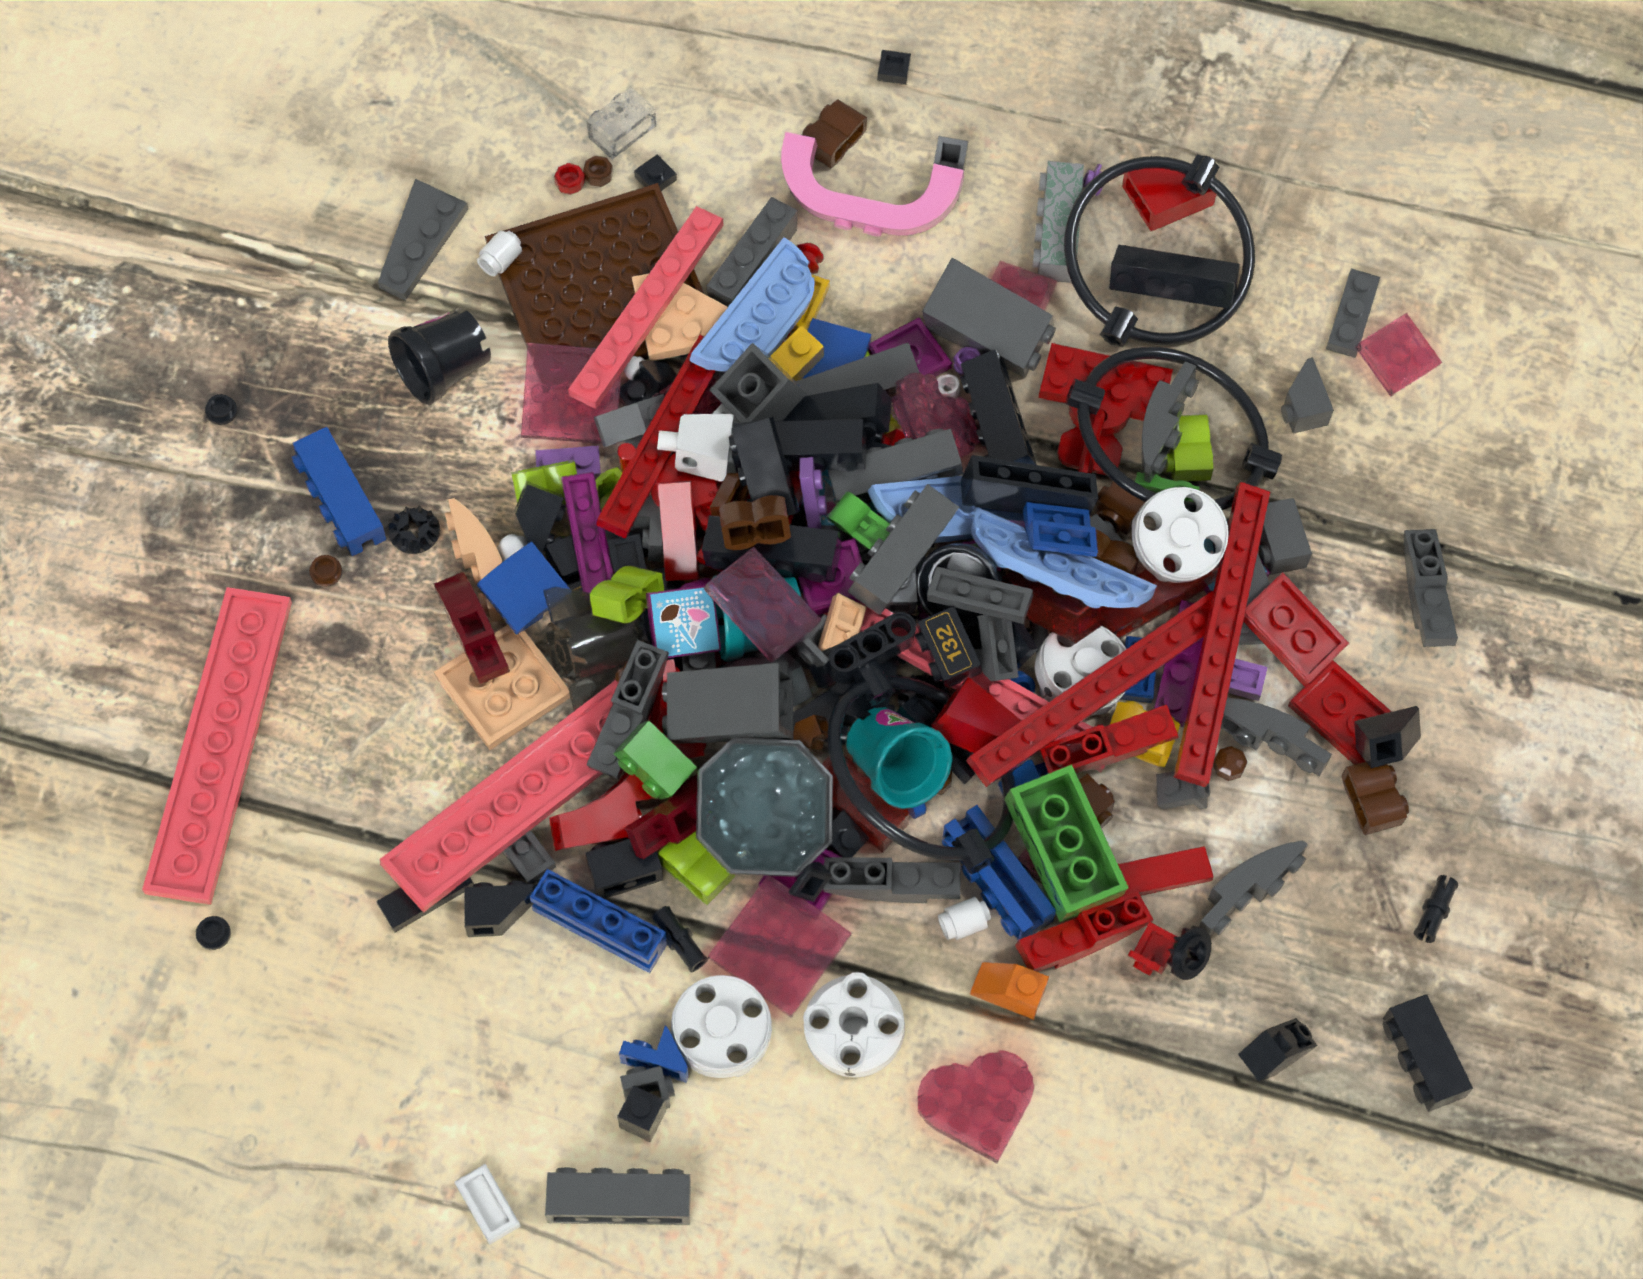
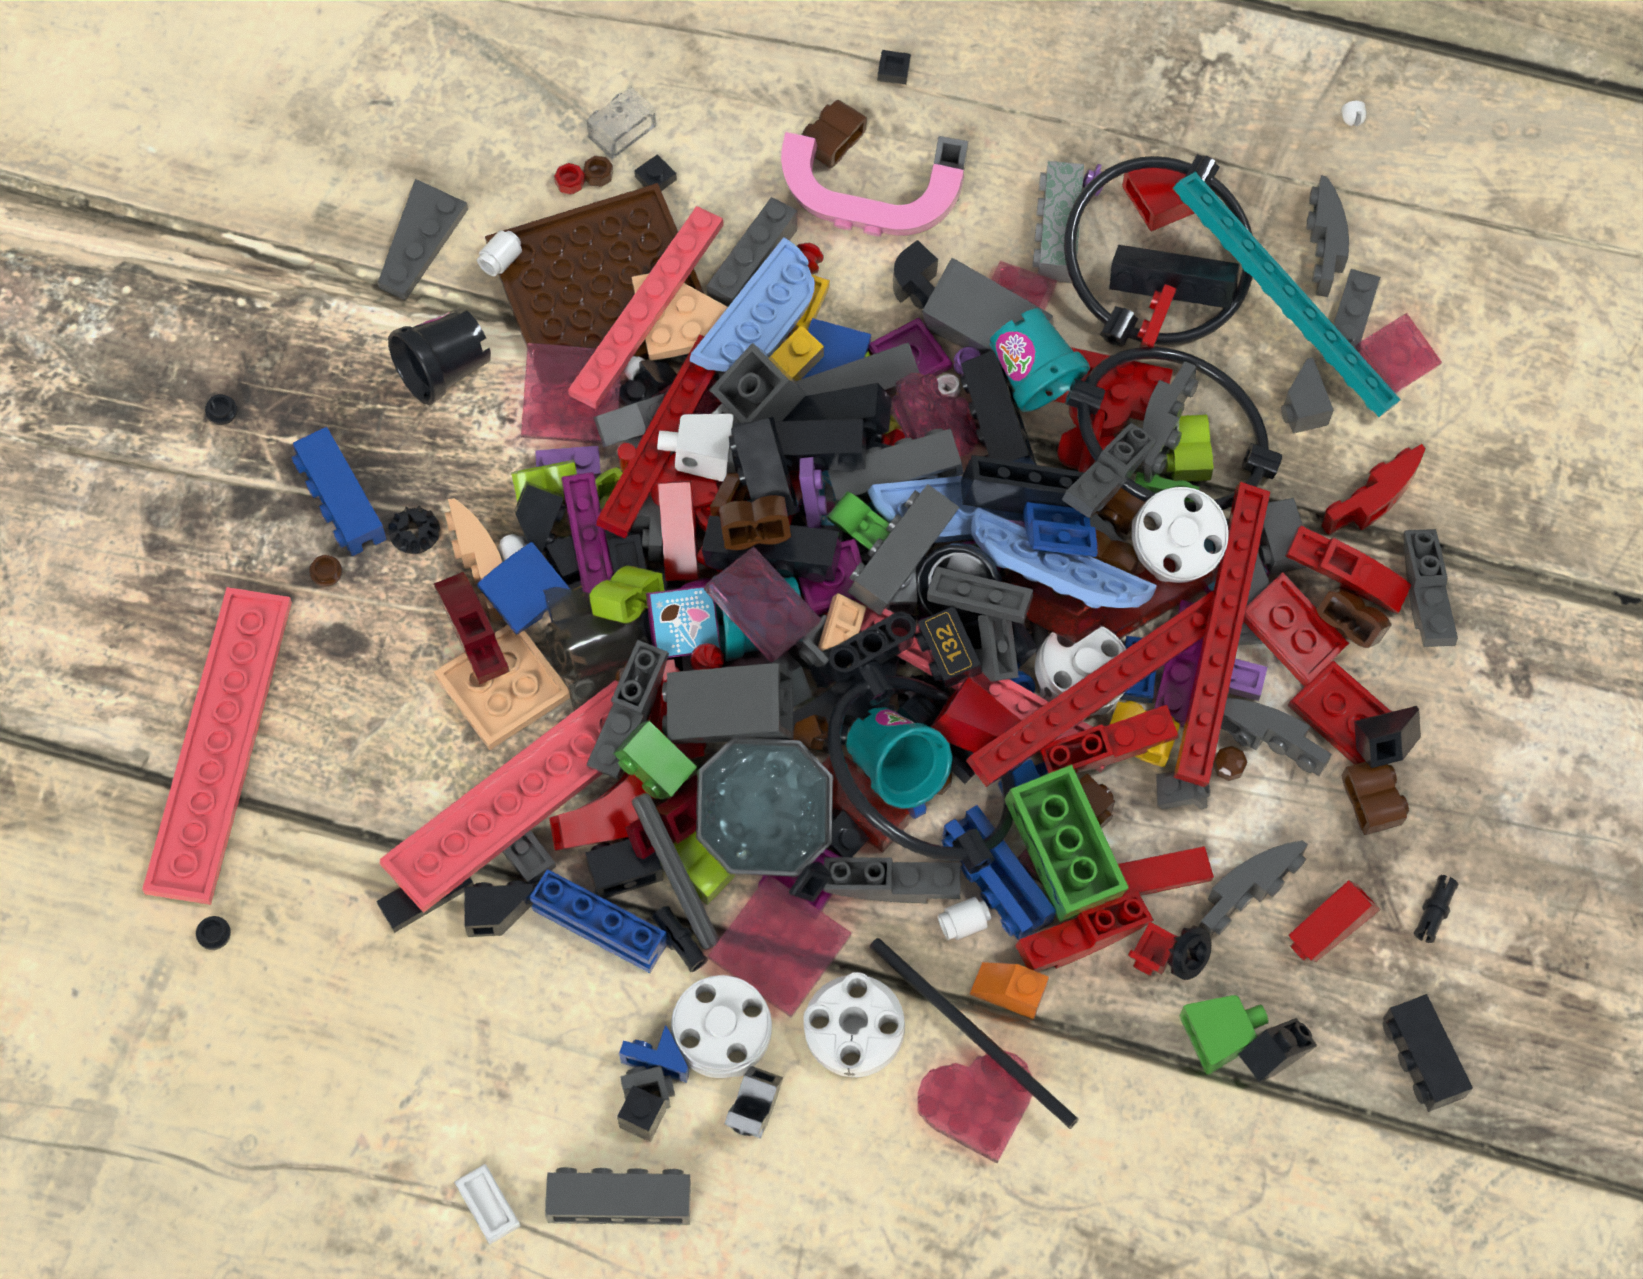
none -> dark grey axle [632,793,719,949]
none -> red plate [690,643,724,670]
none -> brick [725,1066,784,1138]
none -> black piece [870,937,1079,1129]
none -> black brick [893,240,938,309]
none -> teal piece [989,308,1090,412]
none -> dark grey slope [1062,423,1157,518]
none -> red plate [1137,284,1177,348]
none -> teal plate [1173,172,1401,417]
none -> bright green torso [1179,995,1269,1075]
none -> red slope [1285,525,1411,614]
none -> red slope [1288,880,1381,962]
none -> dark grey slope [1306,175,1349,297]
none -> reddish brown brick [1316,587,1392,648]
none -> red slope [1321,444,1426,536]
none -> white hinge [1341,101,1366,126]

